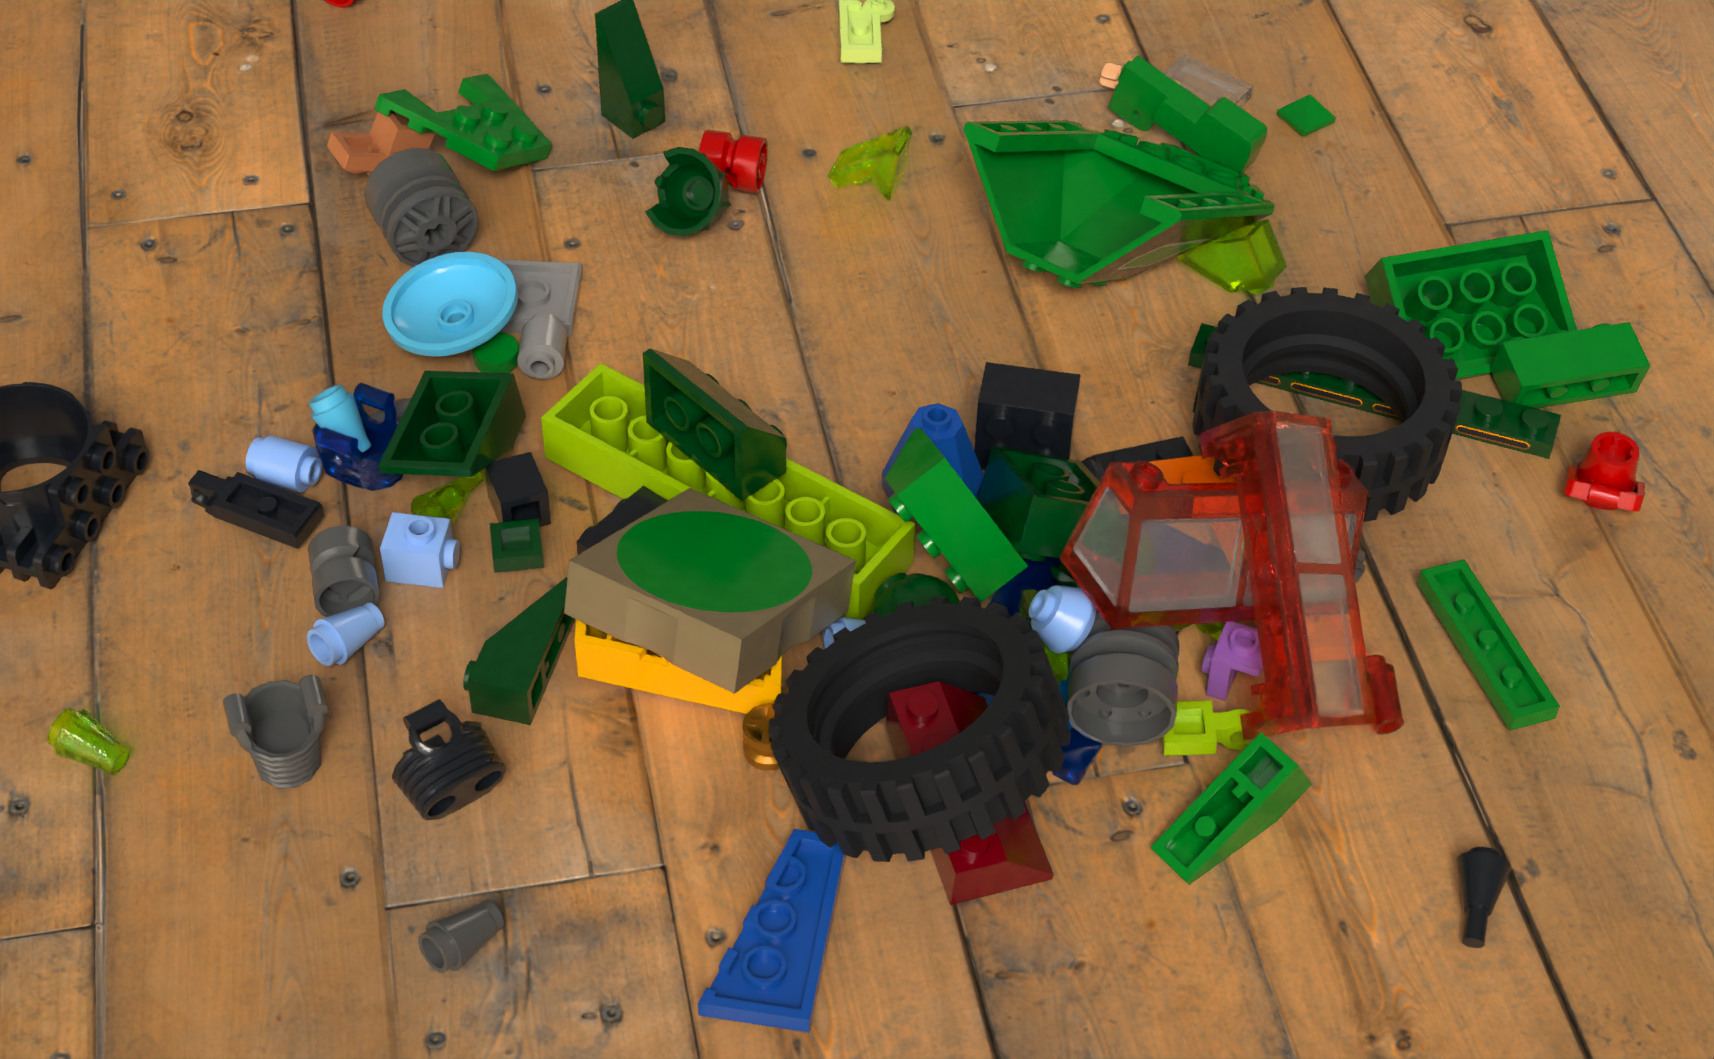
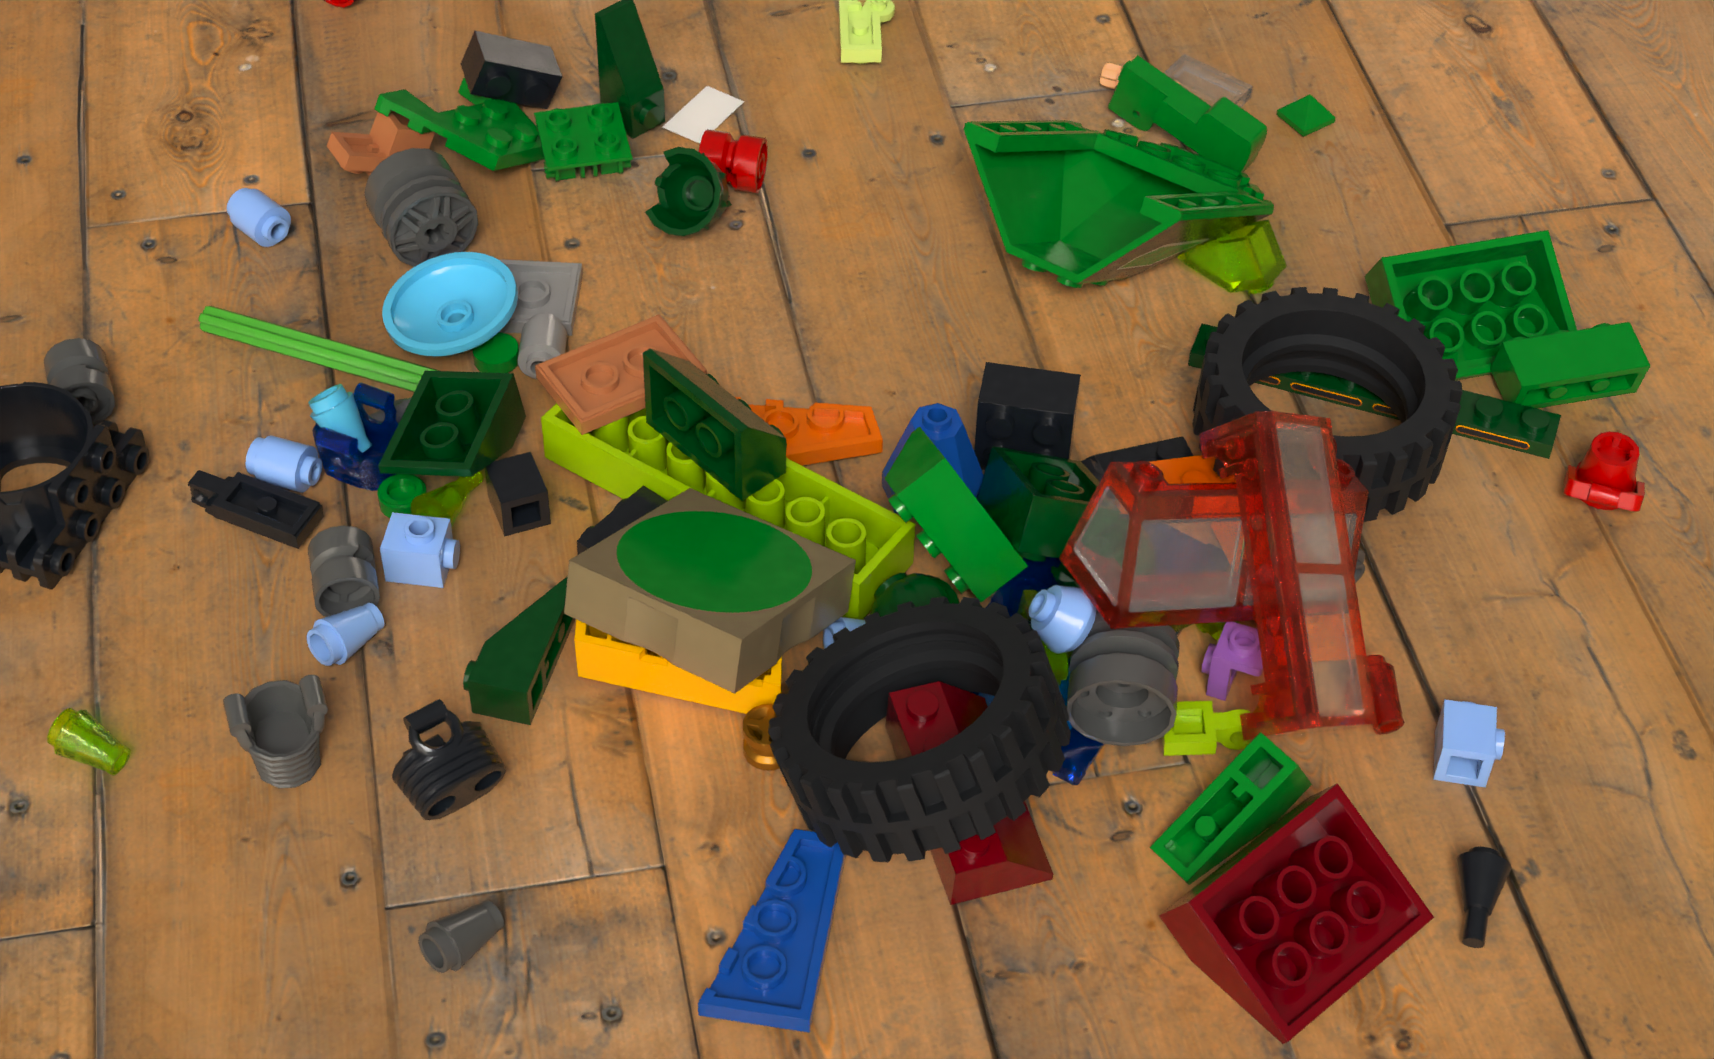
dark green plate [490,518,544,573] -> none
clear neon green slope [828,125,912,201] -> none
green plate [1417,559,1560,731] -> none
none -> dark grey wheel [43,338,115,425]
none -> bright green axle [198,305,440,392]
none -> light blue brick [227,188,291,247]
none -> green tile [377,474,428,518]
none -> black brick [461,31,562,109]
none -> green hinge [534,102,632,182]
none -> nougat tile [535,314,707,435]
none -> white sticker [662,86,744,144]
none -> orange wing [735,397,883,466]
none -> dark red slope [1159,783,1434,1044]
none -> light blue brick [1433,699,1505,788]

